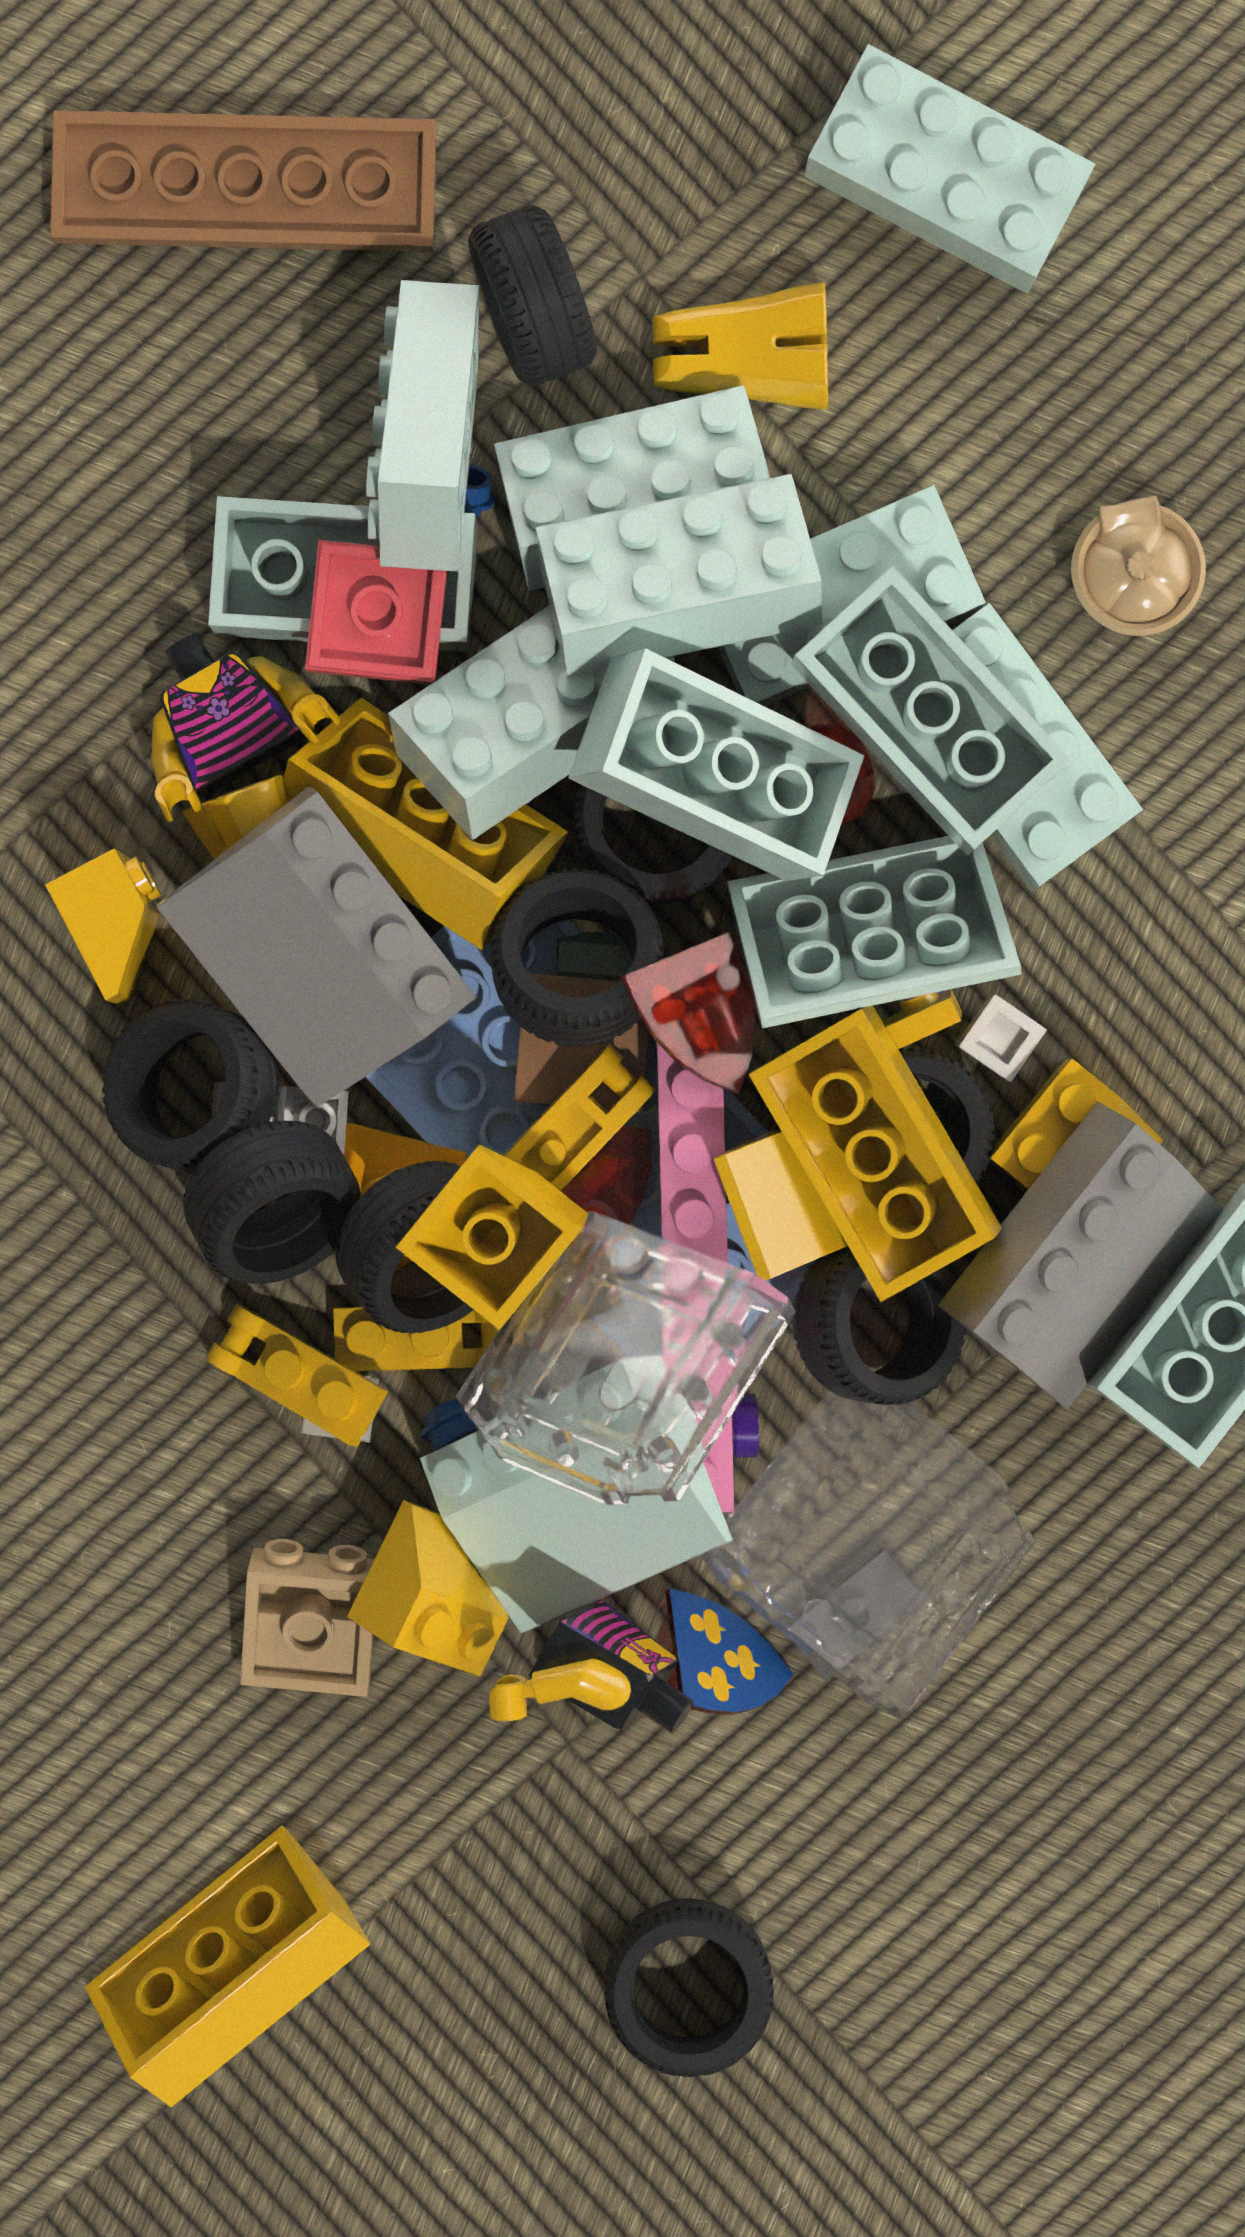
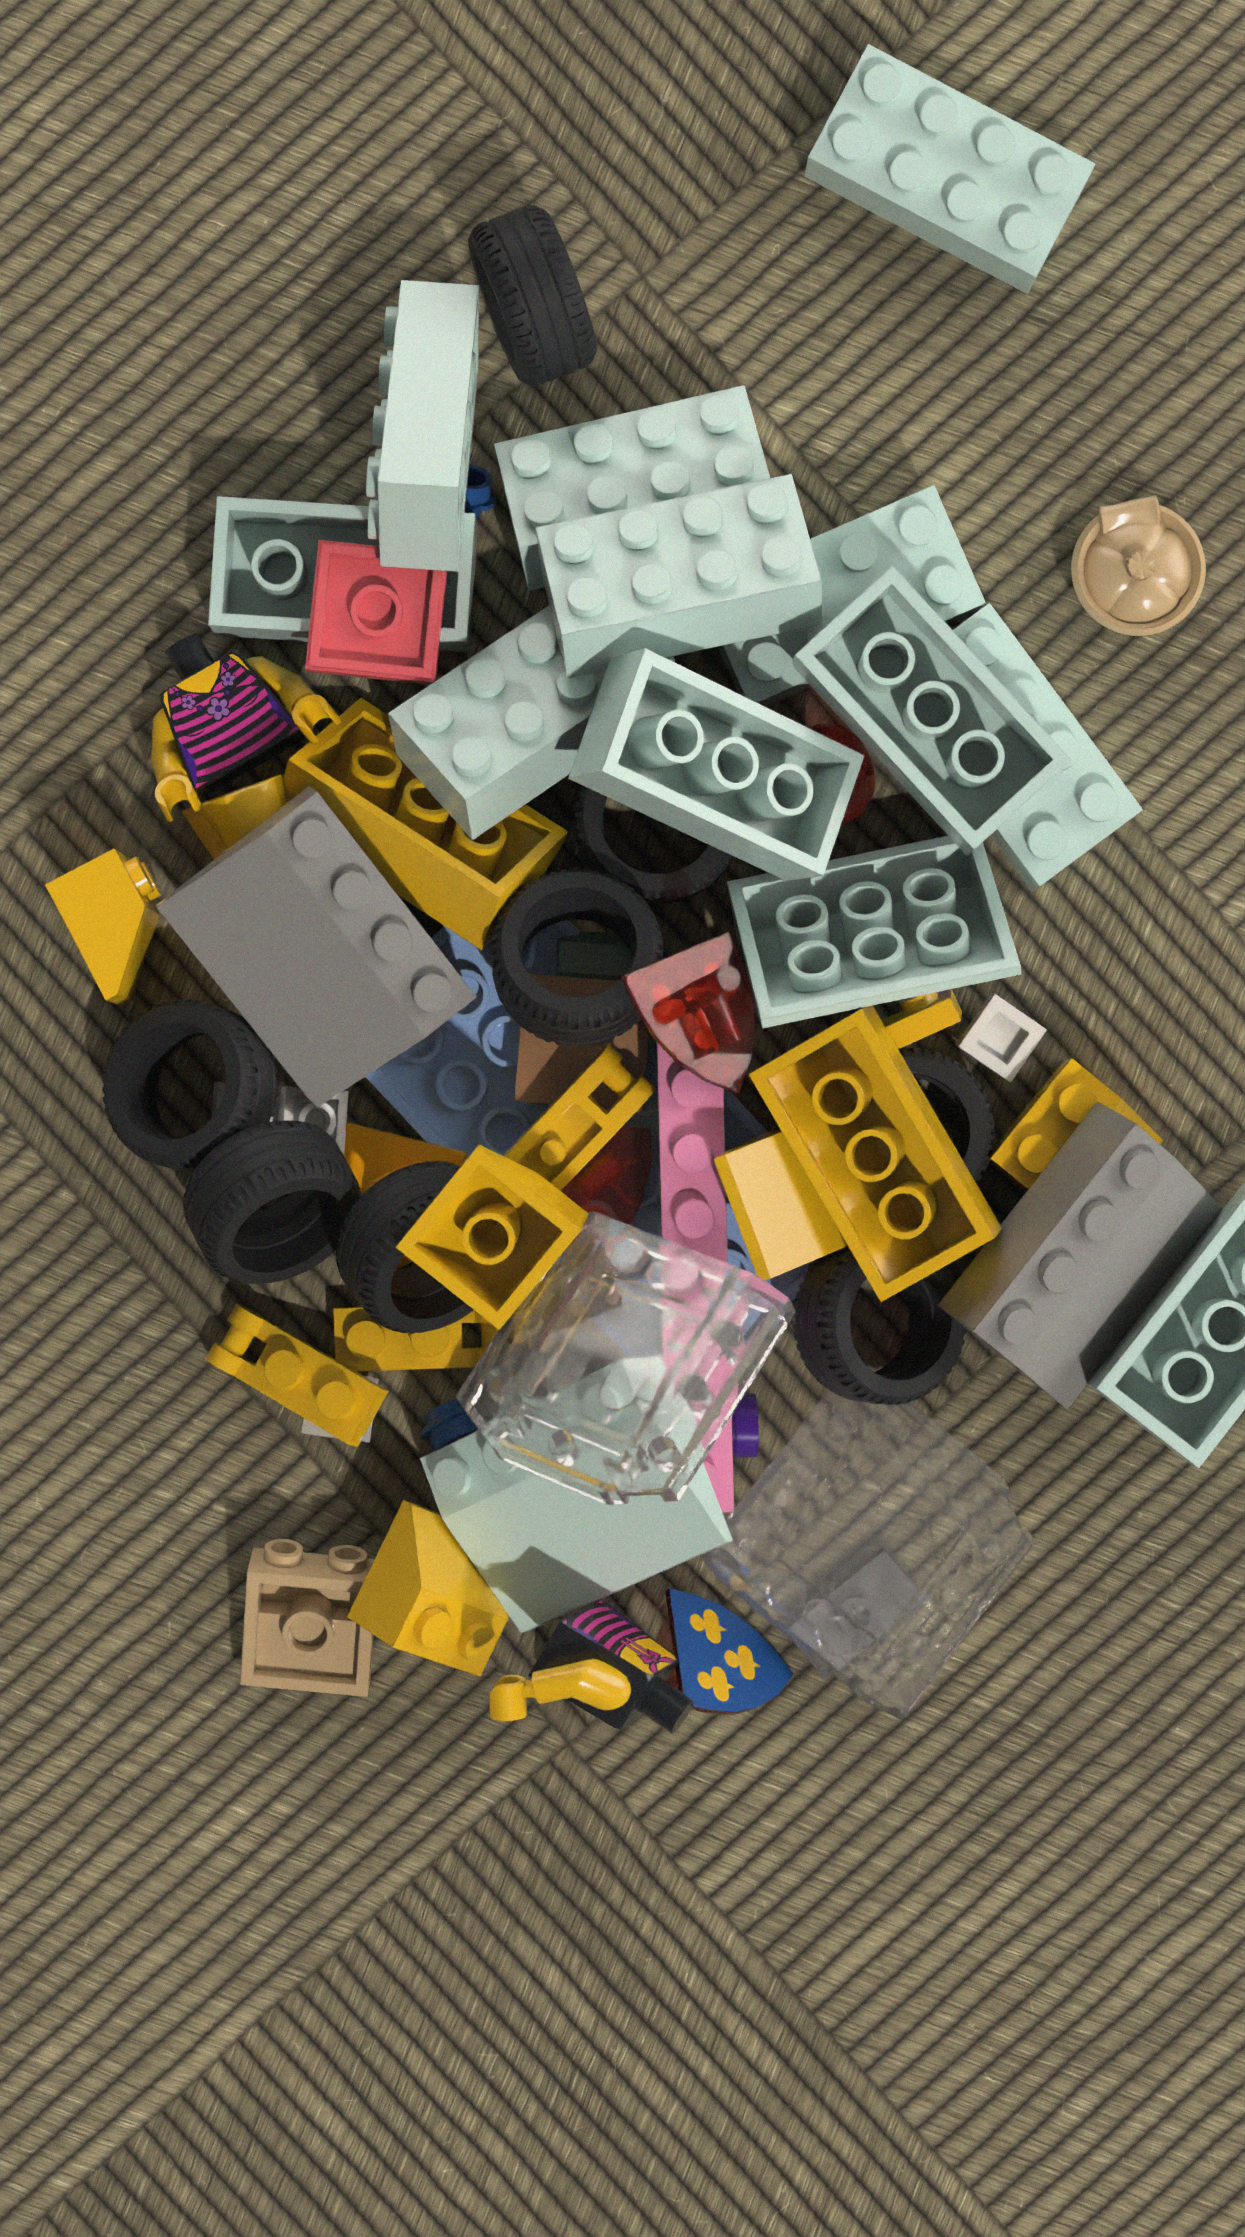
medium nougat plate [50,110,437,252] -> none
yellow slope [85,1826,370,2107] -> none
black tyre [604,1898,774,2077] -> none
yellow piece [652,282,828,410] -> none

